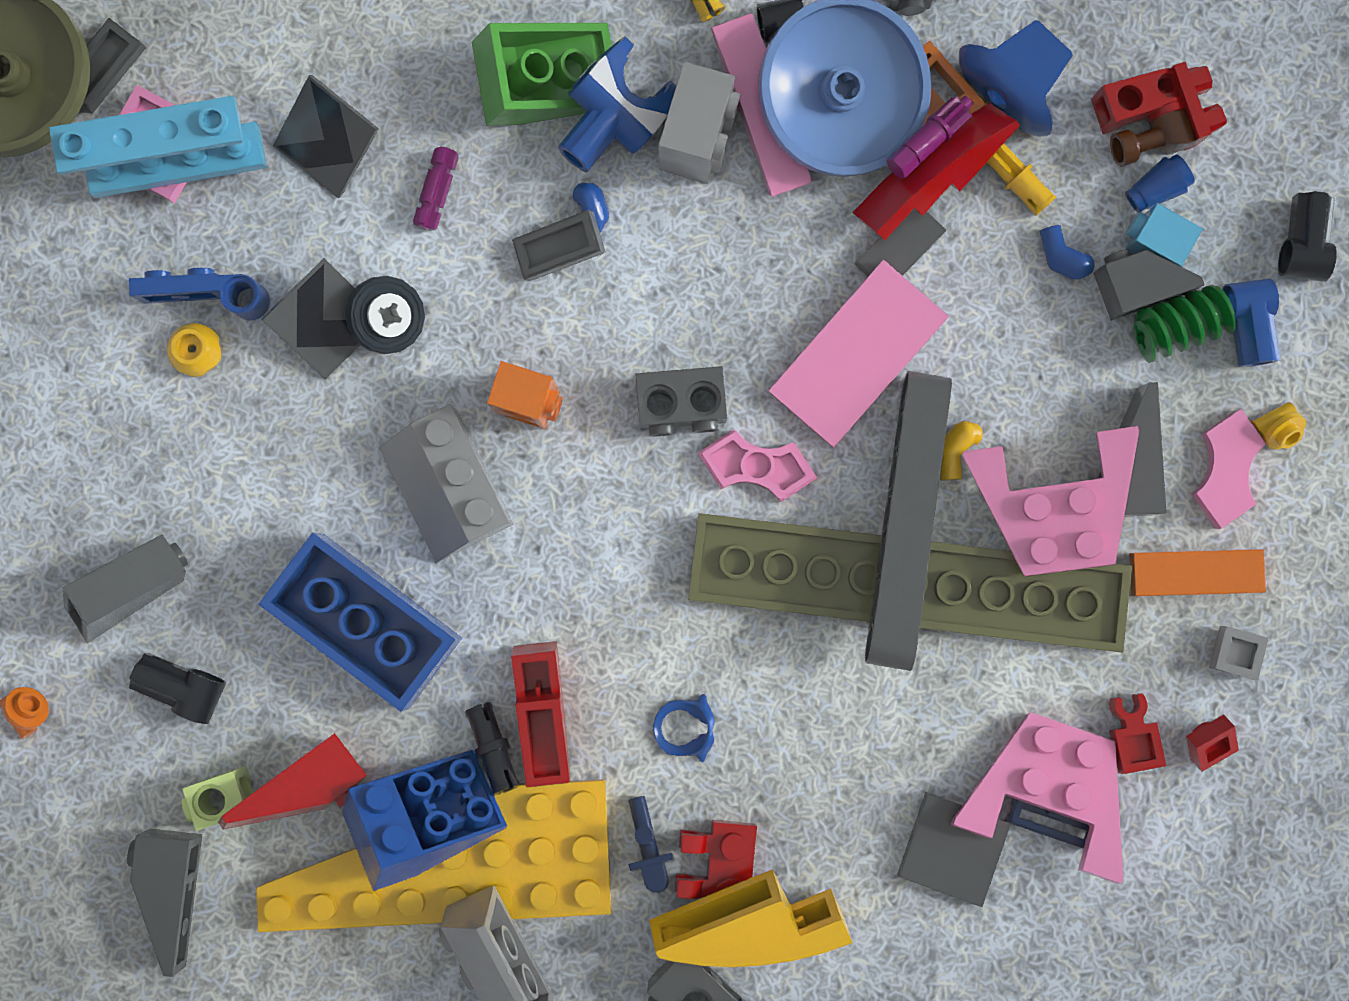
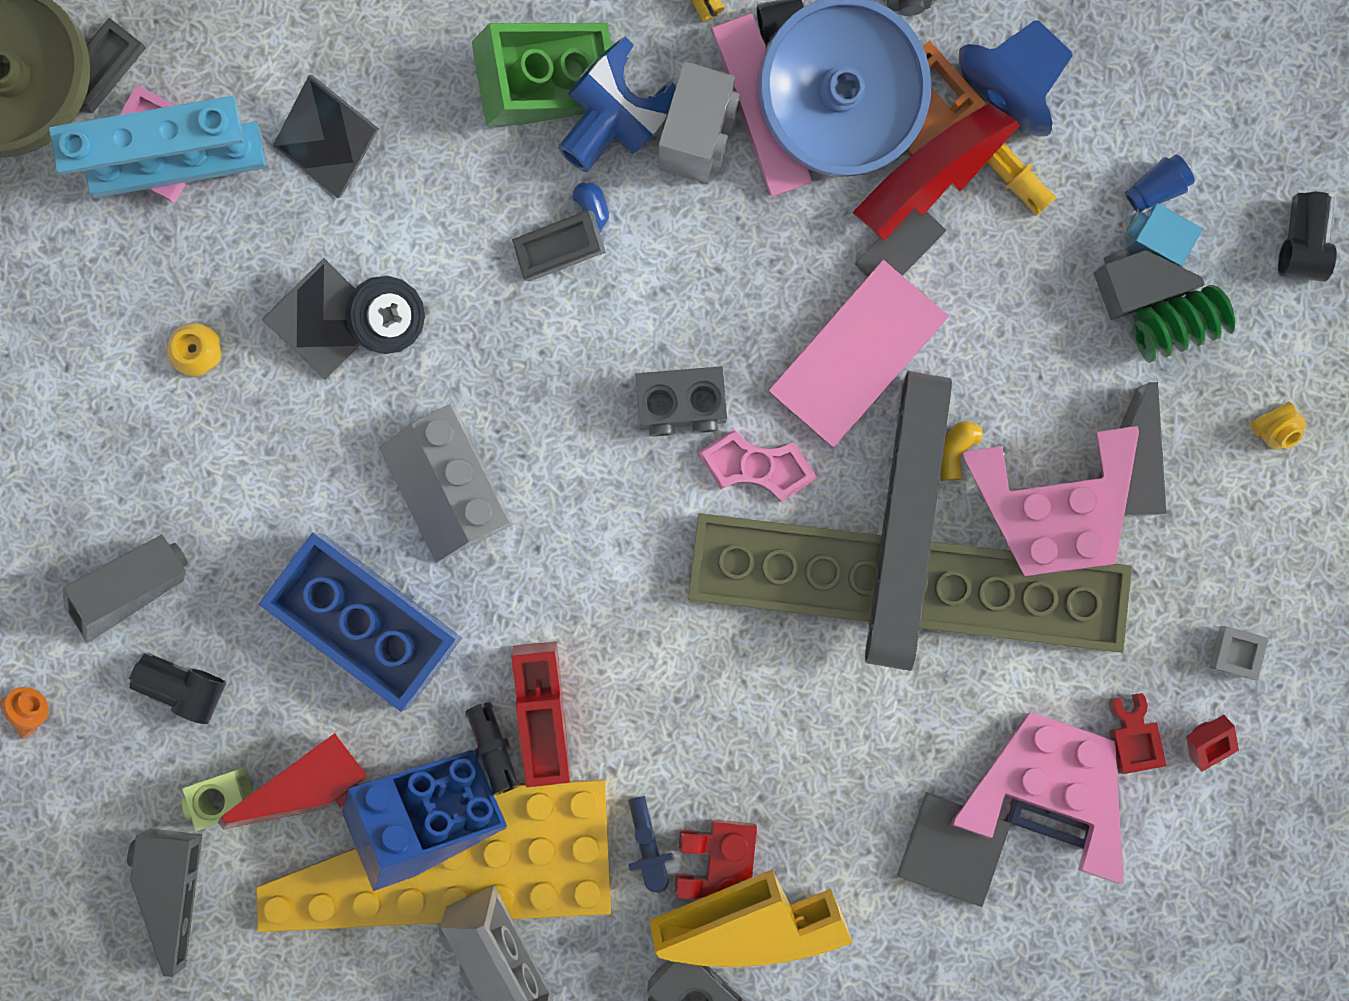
blue plate [129,268,270,321] -> none
magenta axle [413,146,459,231] -> none
orange brick [487,361,563,430] -> none
blue piece [653,694,715,762] -> none
magenta piece [886,96,973,178] -> none
blue arm [1040,225,1095,280] -> none
red hips [1091,62,1227,167] -> none
orange tile [1129,549,1266,596] -> none
bright pink tile [1191,409,1266,529] -> none
blue piece [1222,279,1280,367] -> none

